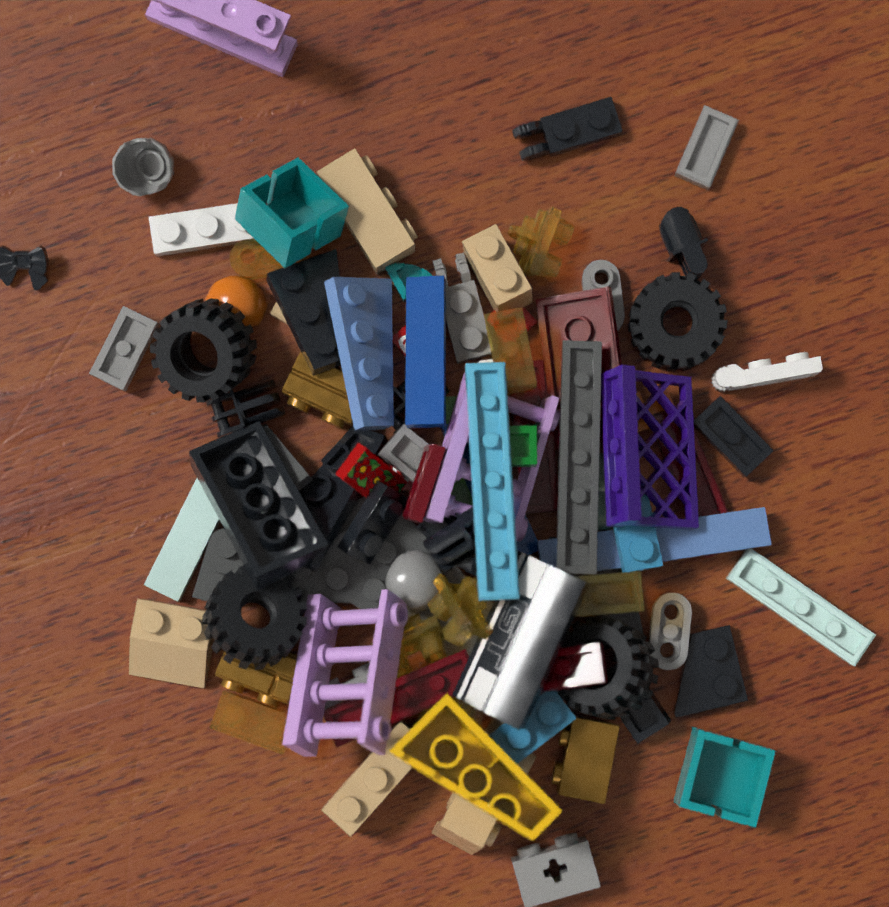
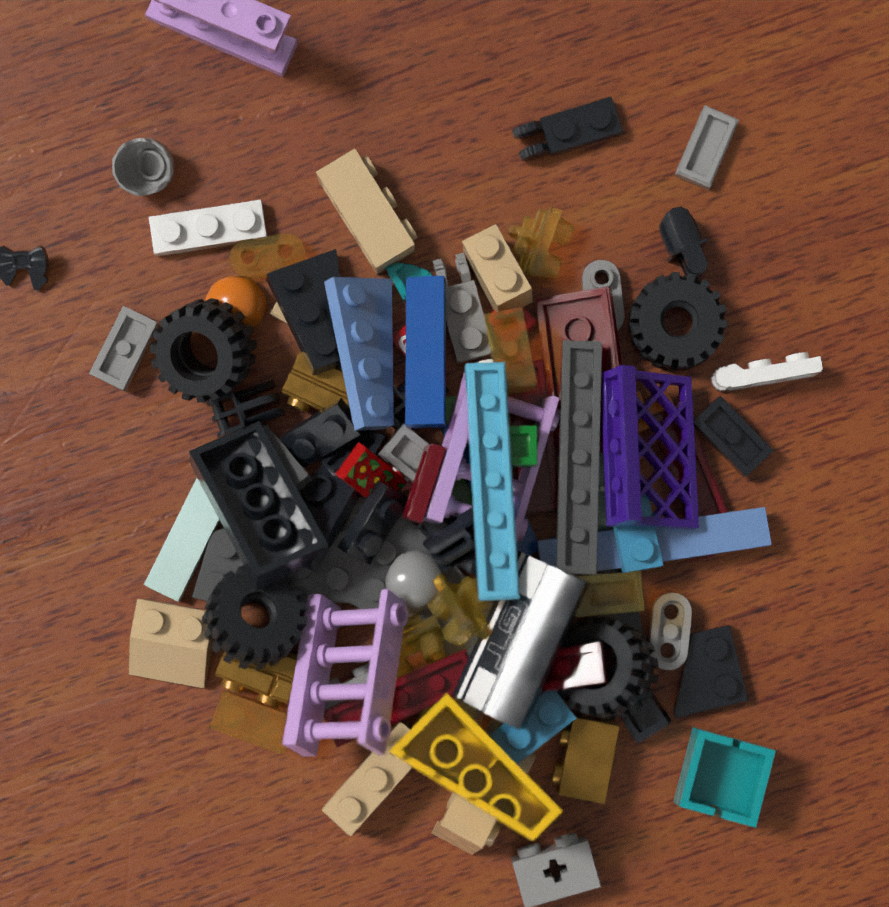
teal piece [235,158,349,268] -> none
light aqua tile [726,549,876,667] -> none
none -> black plate [280,398,363,468]

